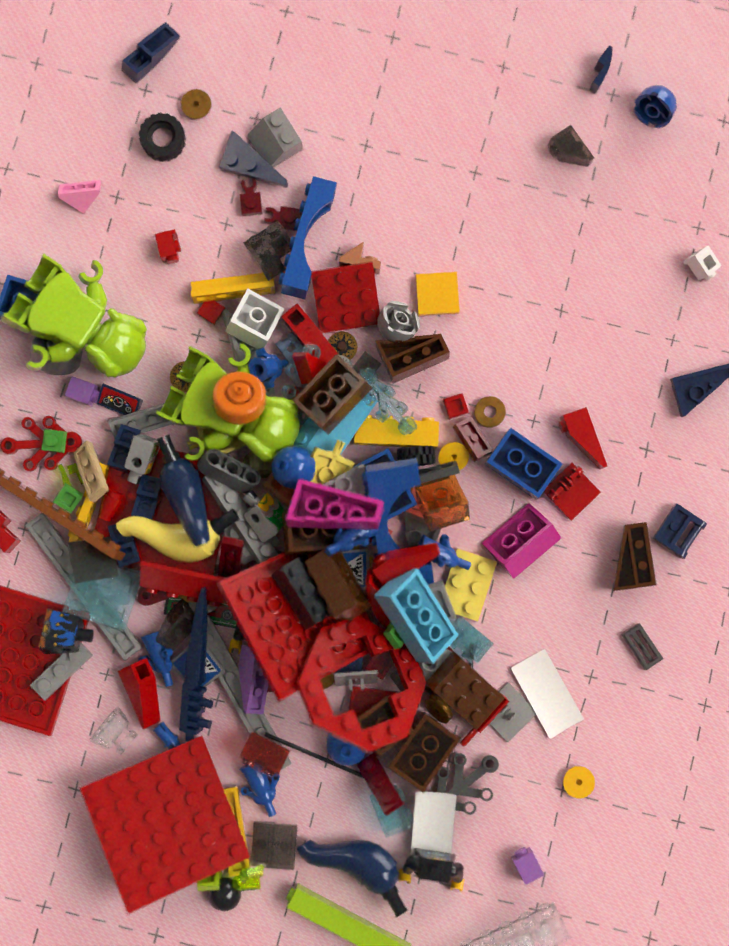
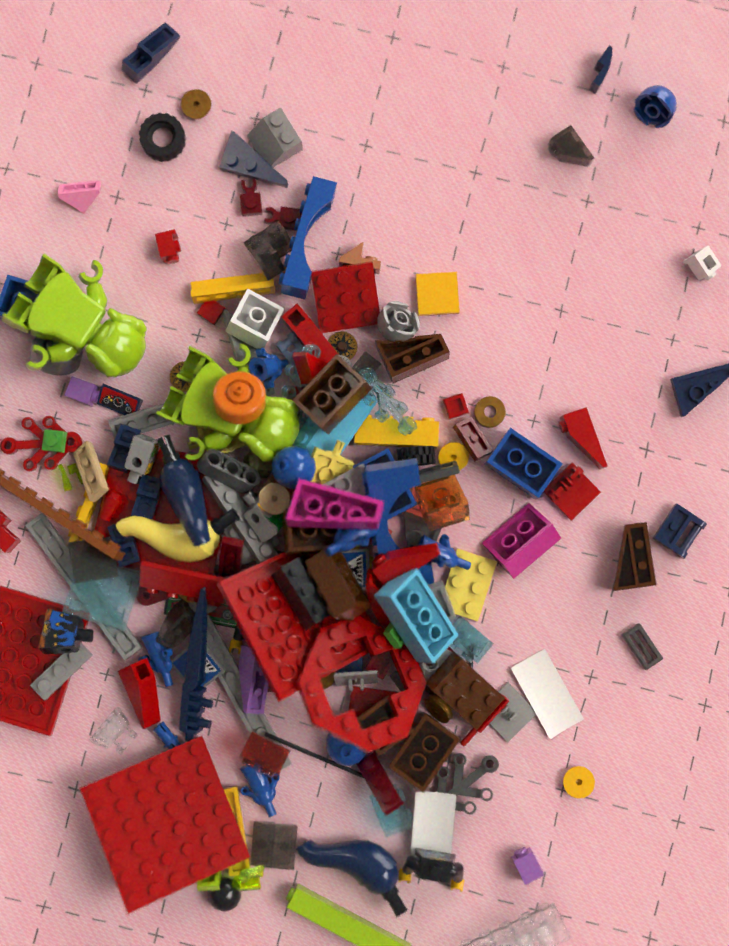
bright green plate [53,483,83,513] -> none
none -> tan piece [259,483,290,515]

